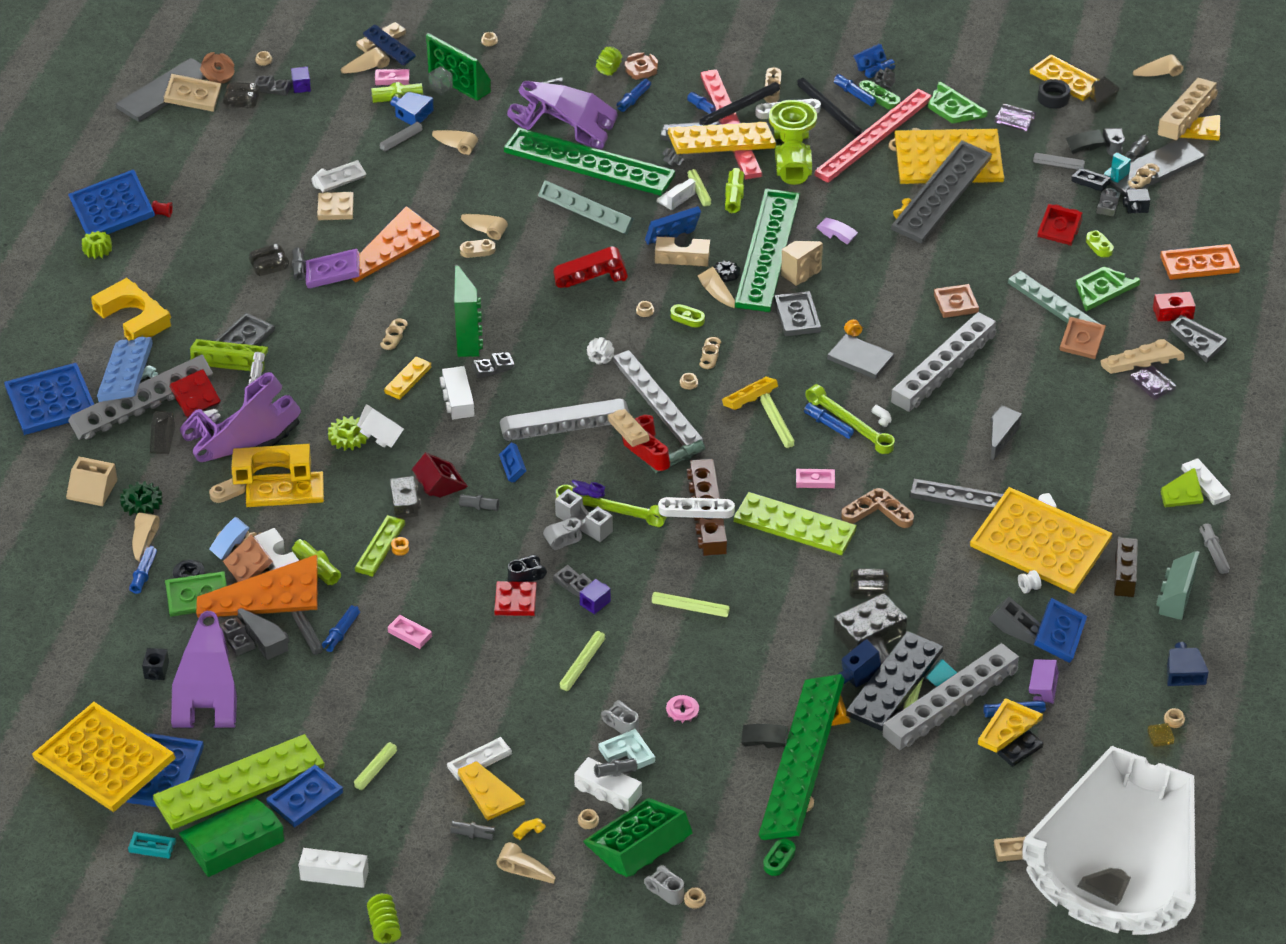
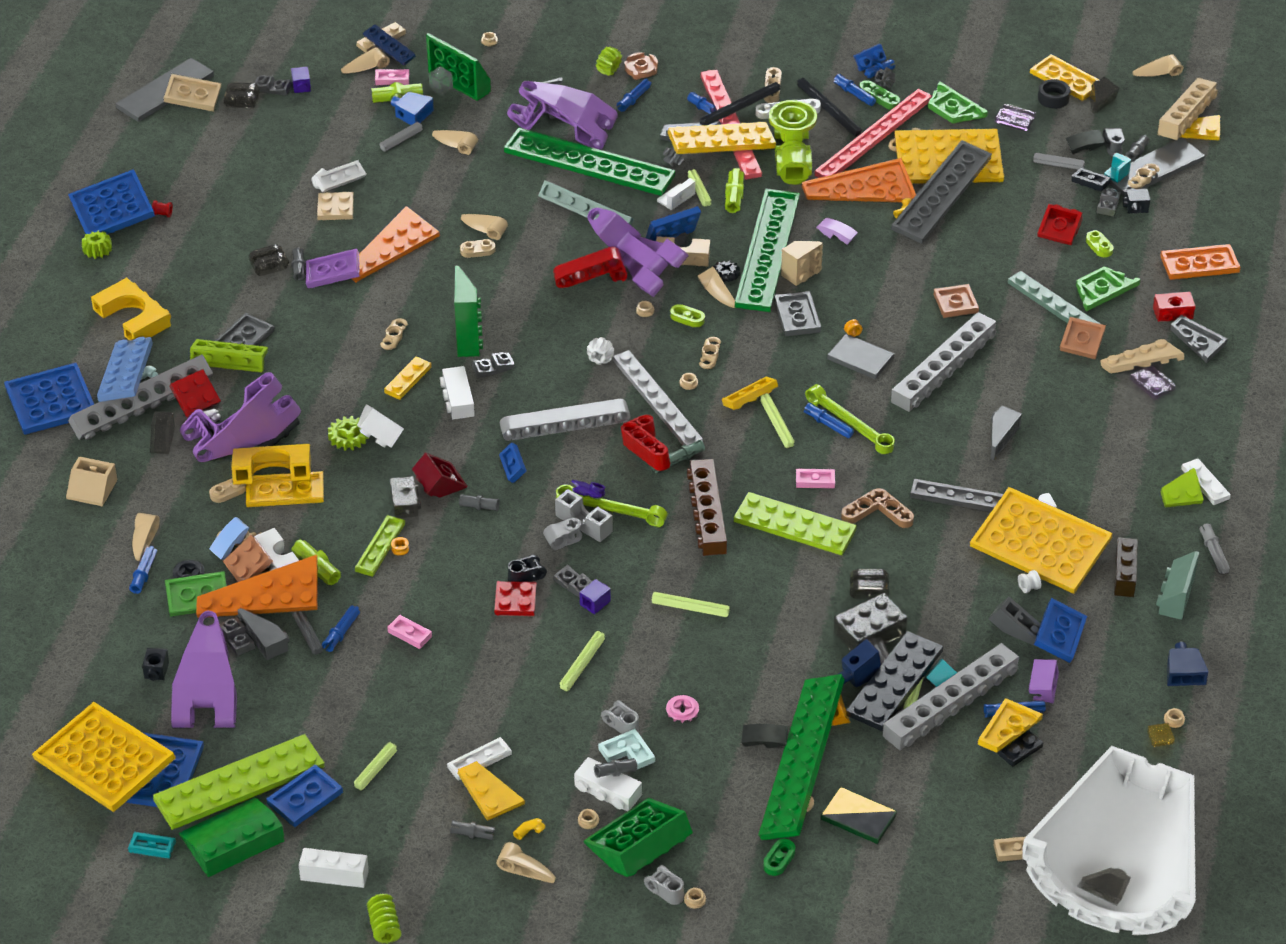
dark green gear [120,481,163,516] -> none
nougat plate [200,52,235,83] -> none
white axle [248,352,265,385] -> none
tan plate [256,51,272,66] -> none
tan plate [608,409,649,447] -> none
white beam [658,497,735,518] -> none
white arm [872,405,892,427] -> none
none -> medium lavender piece [587,208,689,297]
none -> orange wing [802,158,916,202]
none -> tile [820,786,897,844]

